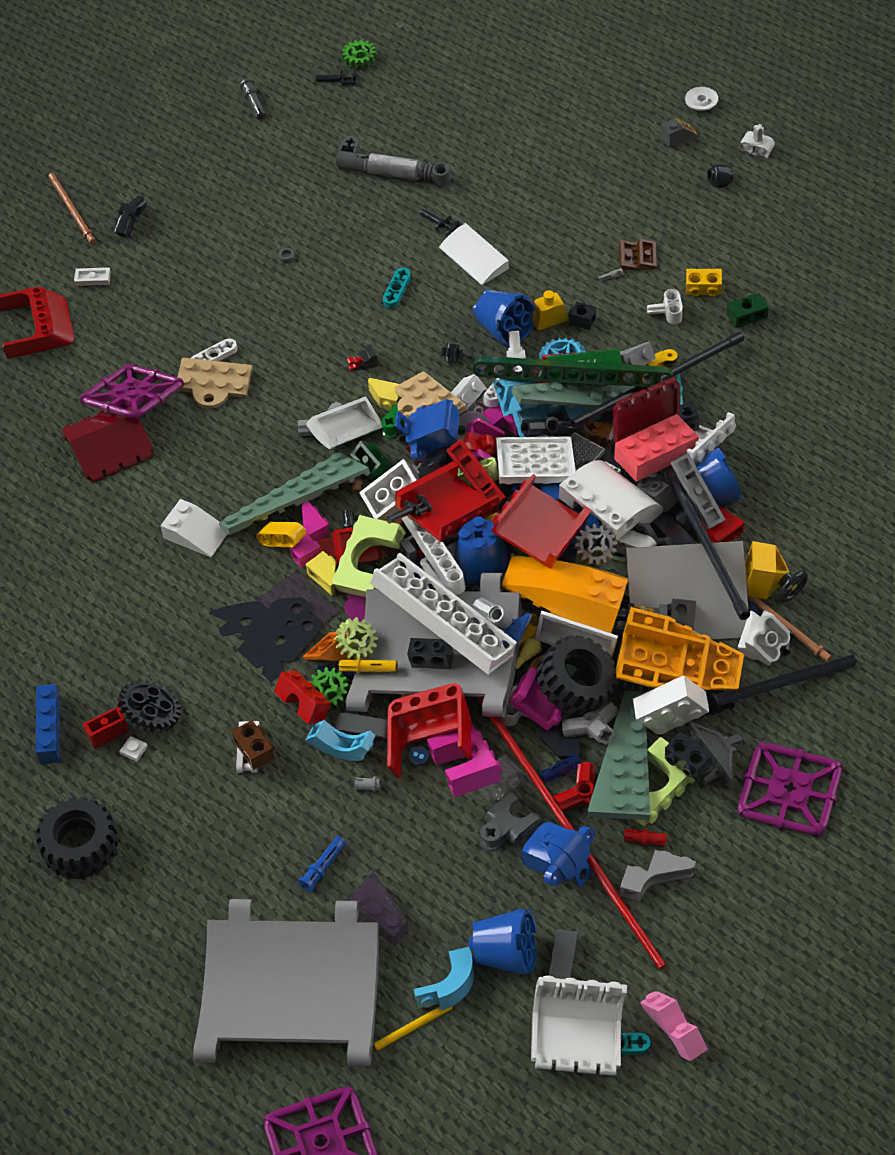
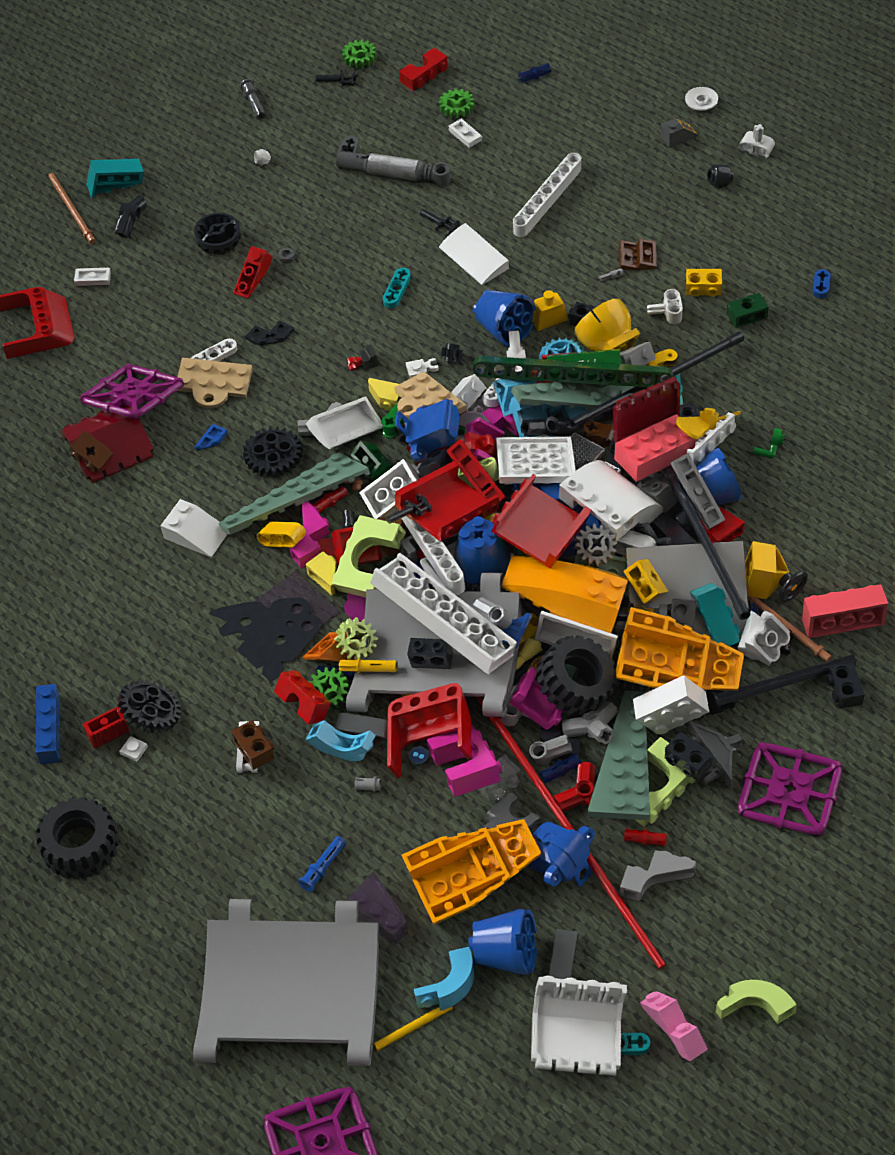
none -> reddish brown brick [70,431,113,473]
none -> teal wedge [86,159,144,198]
none -> black gear [194,213,241,254]
none -> blue tile [195,424,228,451]
none -> red slope [233,246,273,299]
none -> black gear [243,426,303,478]
none -> black tile [245,321,294,346]
none -> white plate [254,149,271,166]
none -> red pin [312,485,348,513]
none -> red arch [399,47,448,91]
none -> light orange wedge [402,819,542,925]
none -> white plate [406,358,439,378]
none -> bright green gear [439,88,475,118]
none -> white plate [449,119,482,148]
none -> white beam [513,153,581,237]
none -> clear blue pin [518,63,551,83]
none -> light grey piece [529,734,572,765]
none -> yellow plate [575,299,640,352]
none -> yellow brick [624,559,668,604]
none -> yellow piece [676,408,741,439]
none -> teal wedge [690,583,741,646]
none -> yellowish green arch [716,980,797,1024]
none -> green plate [753,428,785,458]
none -> coral brick [802,585,888,638]
none -> blue beam [813,269,831,298]
none -> black brick [826,662,864,709]

